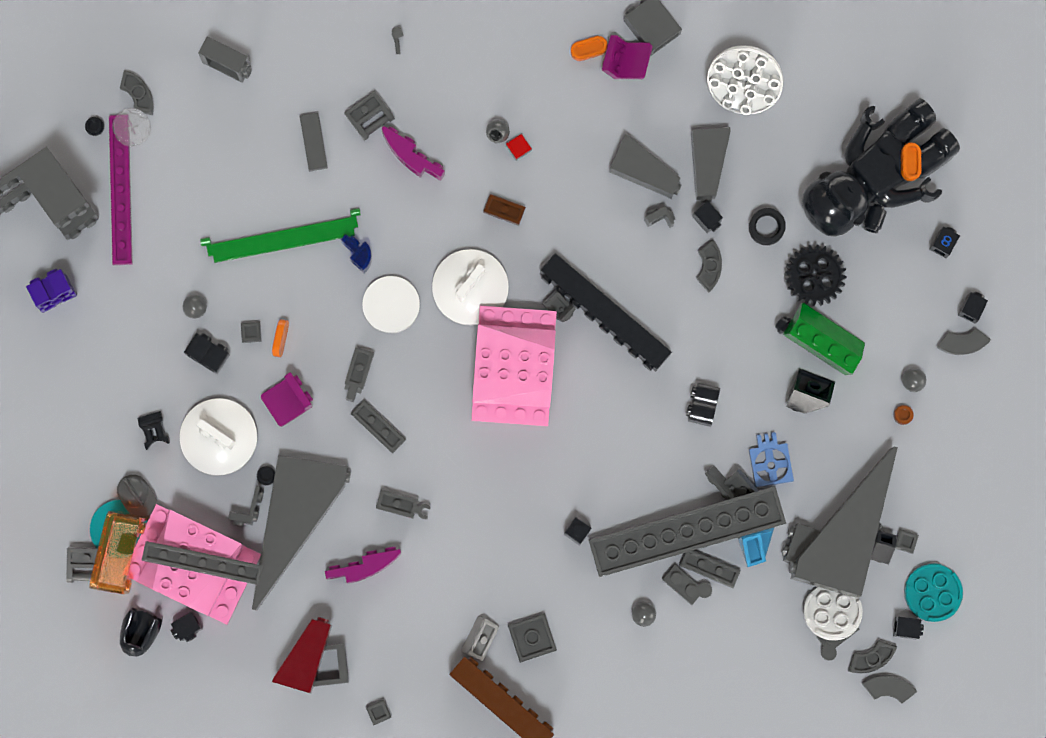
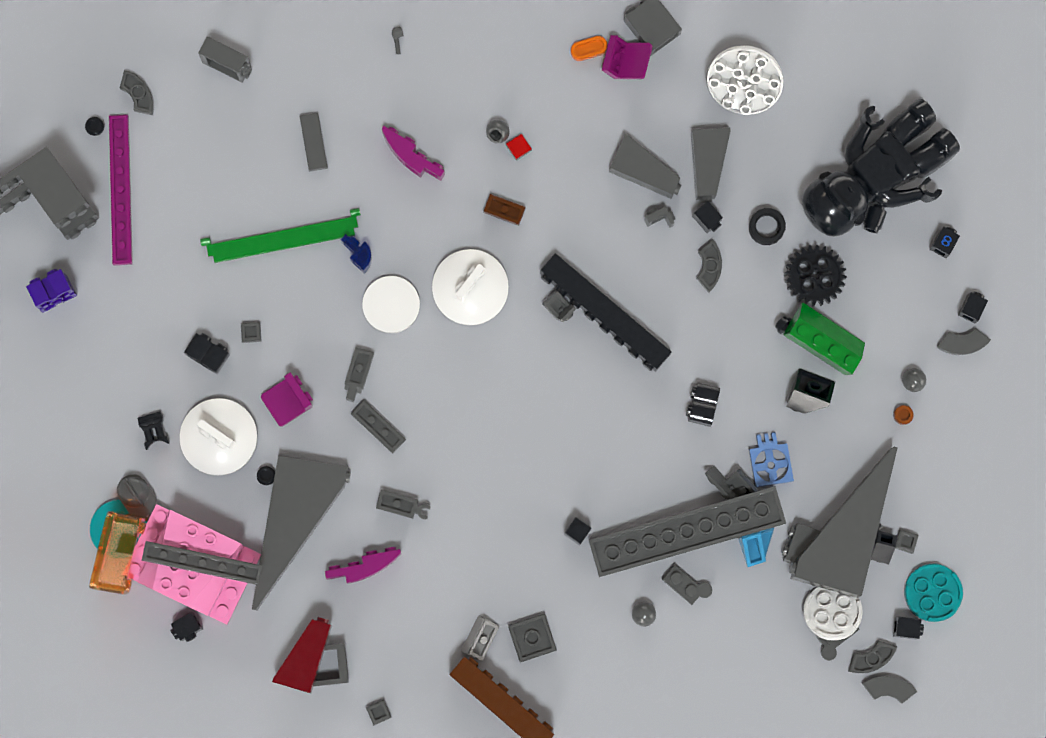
dark grey plate [66,547,107,583] -> none
clear tile [112,108,151,147] -> none
black hair [119,608,162,657] -> none
dark grey piece [182,295,207,319] -> none
dark grey bracket [228,486,264,527] -> none
orange tile [272,319,289,358] -> none
dark grey plate [344,91,395,141] -> none
bright pink wedge [471,306,557,426] -> none
dark grey tile [679,550,741,589] -> none
orange tile [901,143,921,181] -> none

